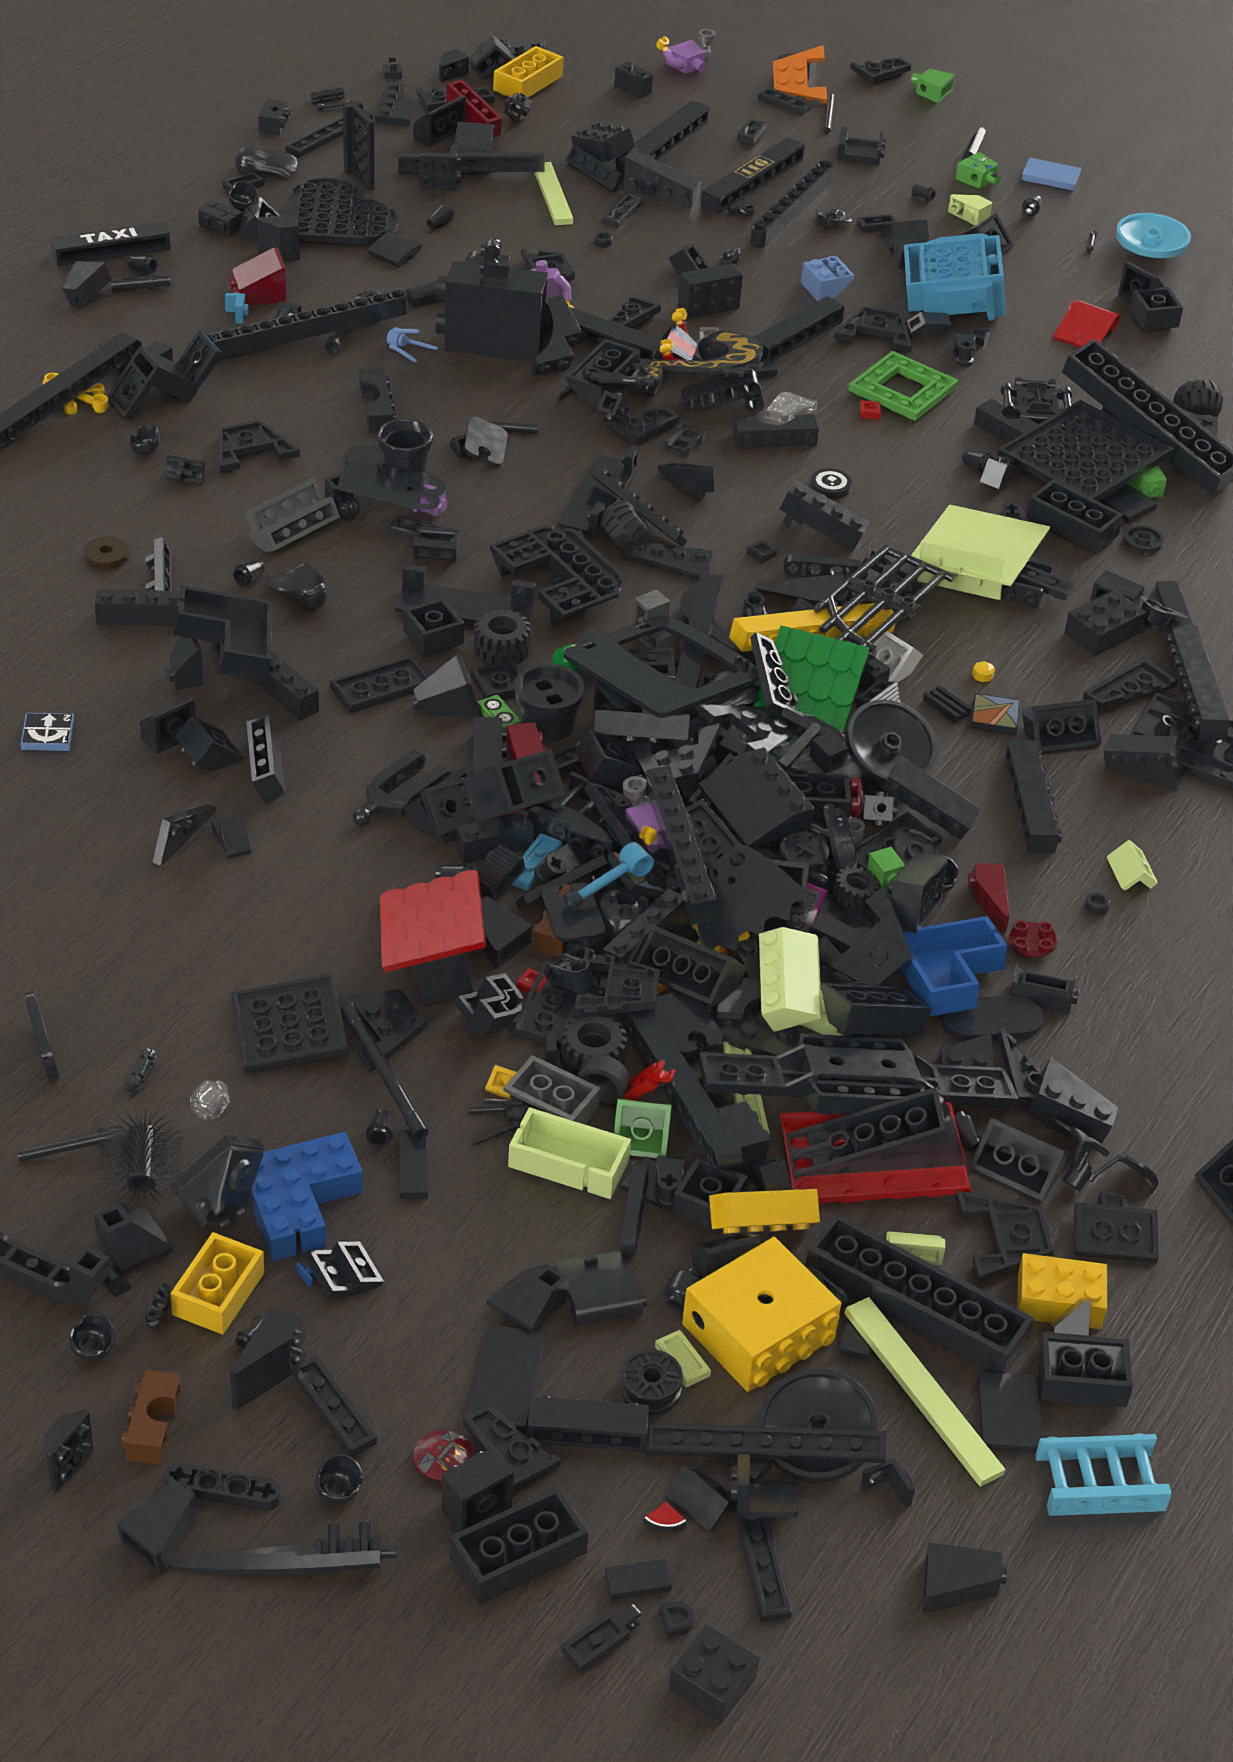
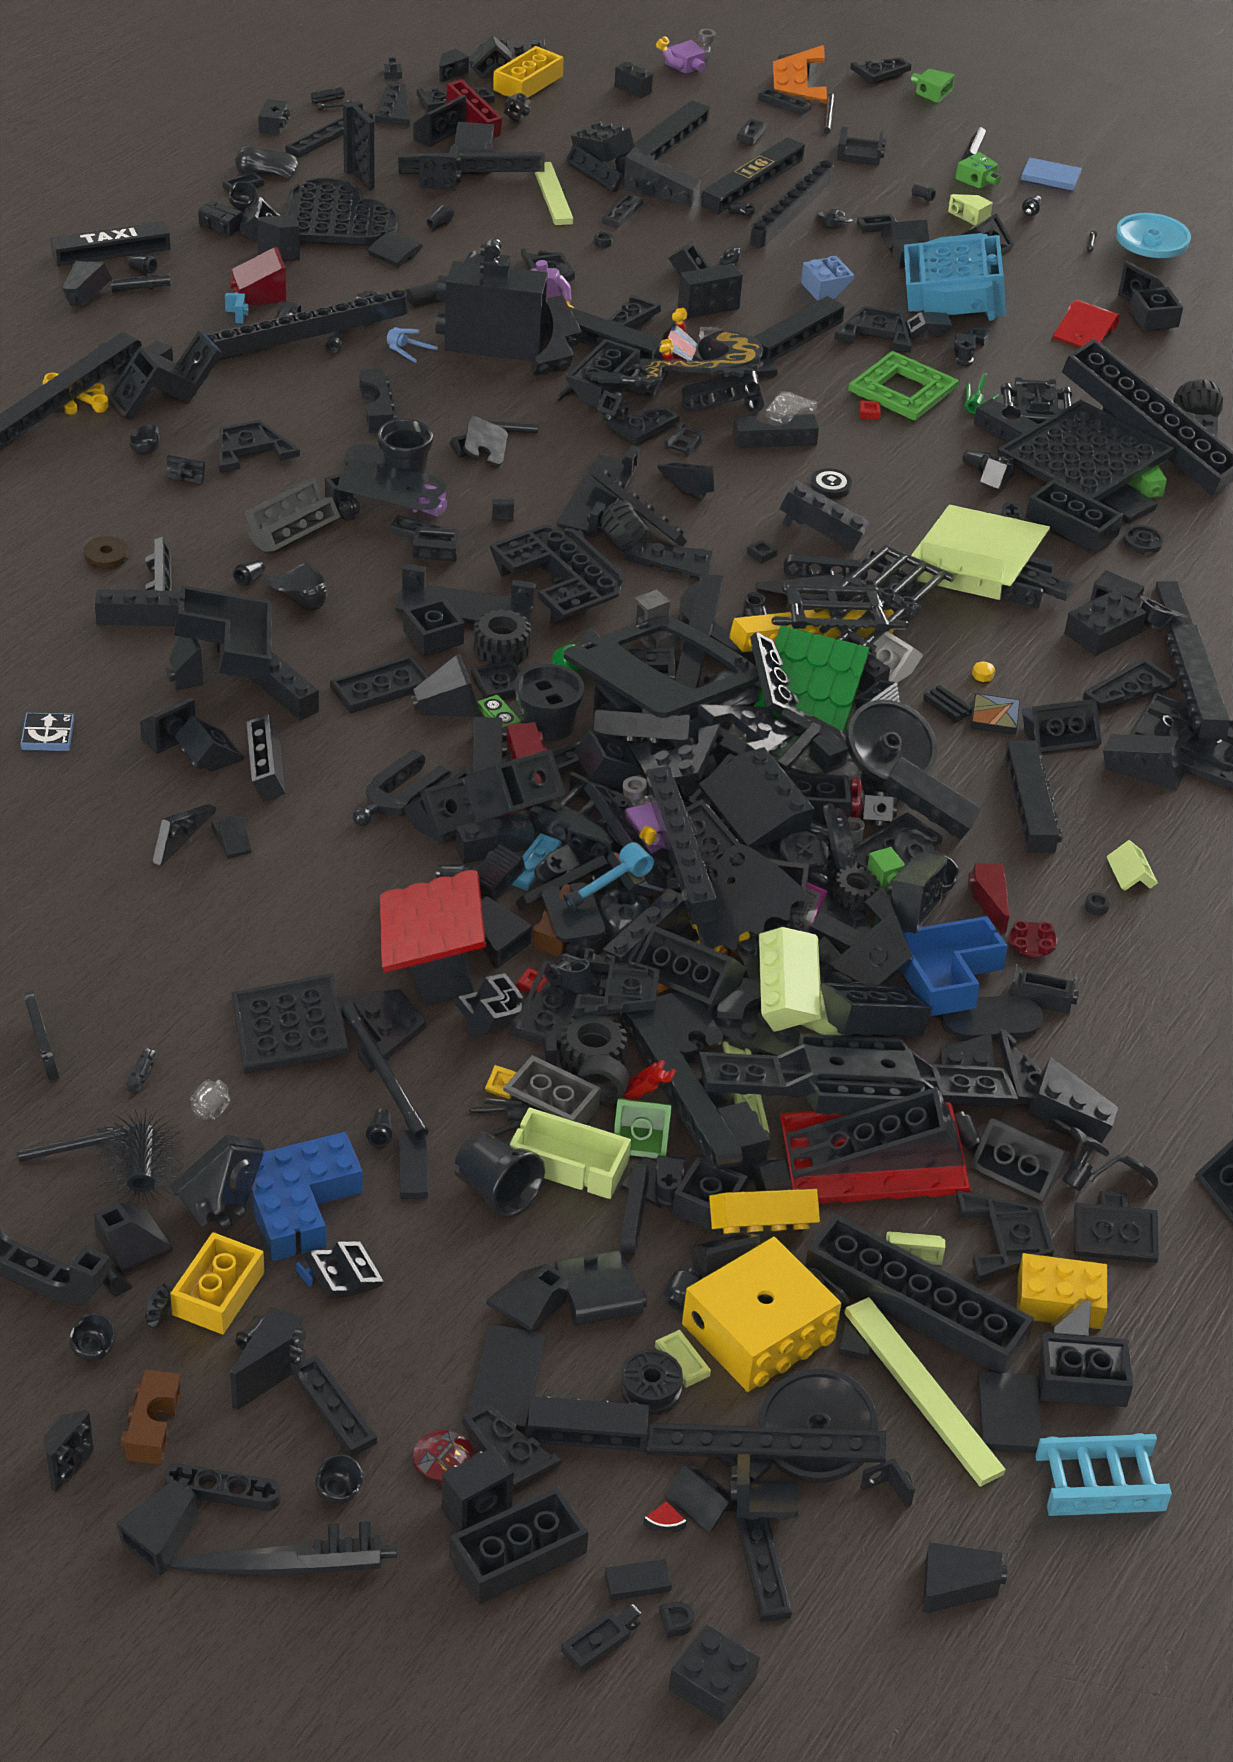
none -> black piece [455,1132,545,1218]
none -> black tile [492,499,514,521]
none -> black piece [771,582,909,632]
none -> green plant [964,373,999,414]

